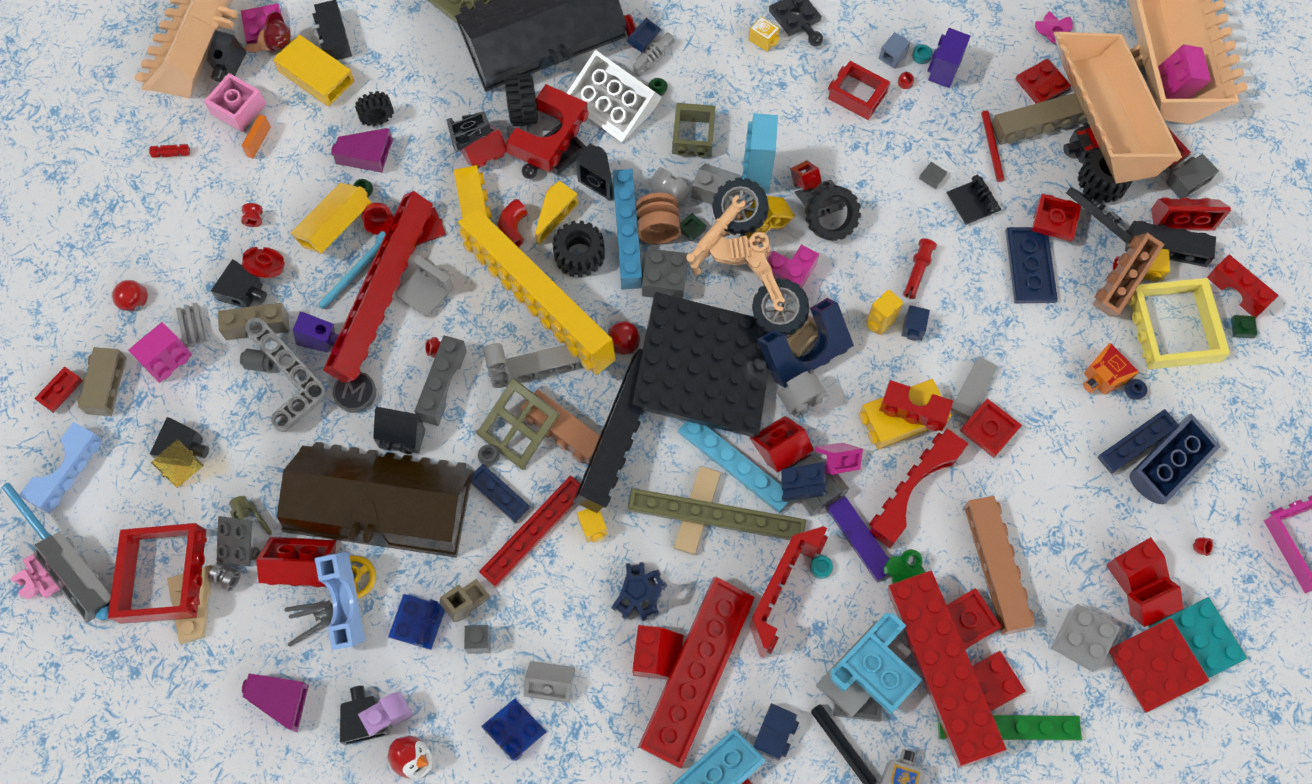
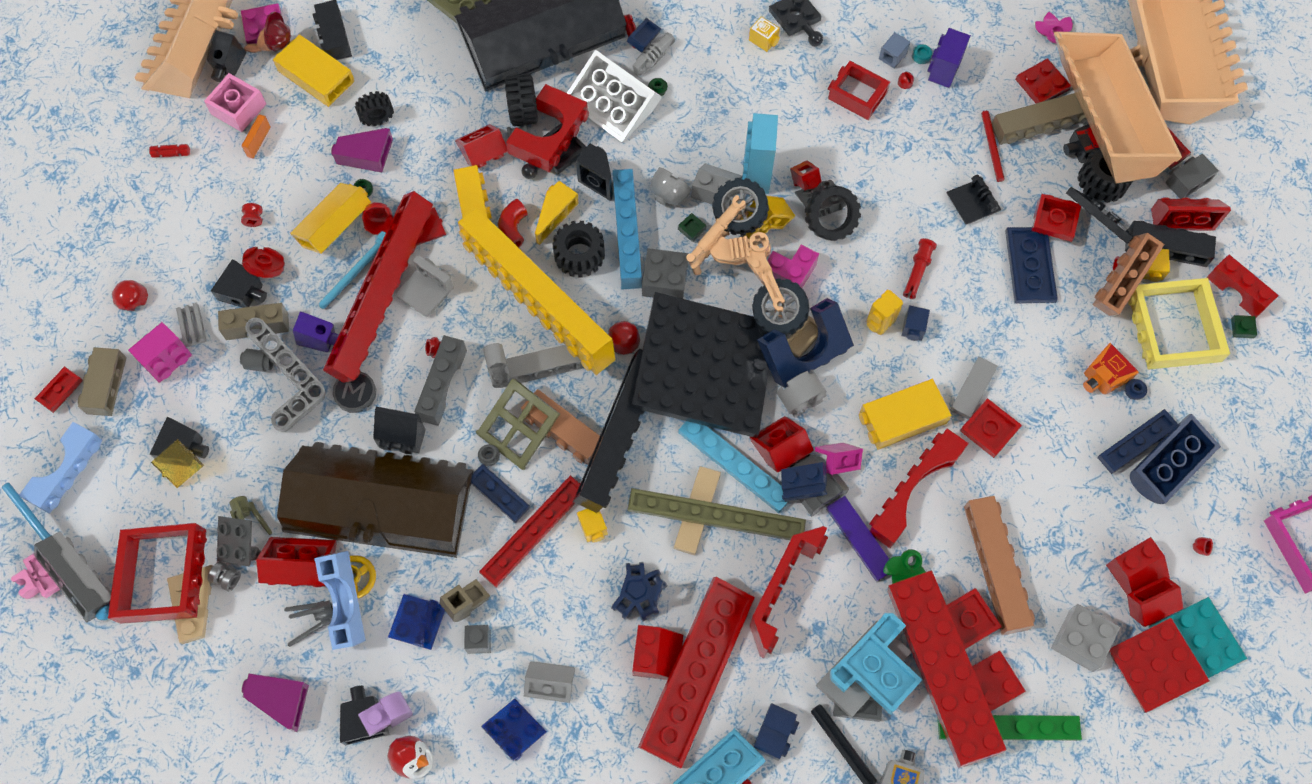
black wing [446,111,492,152] -> none
nougat wheel [636,193,681,245] -> none
olive window [672,103,716,157] -> none
teal tile [810,555,833,579] -> none
red arch [879,380,953,431] -> none
dark grey tile [919,162,947,189] -> none
dark pink brick [1158,44,1211,99] -> none

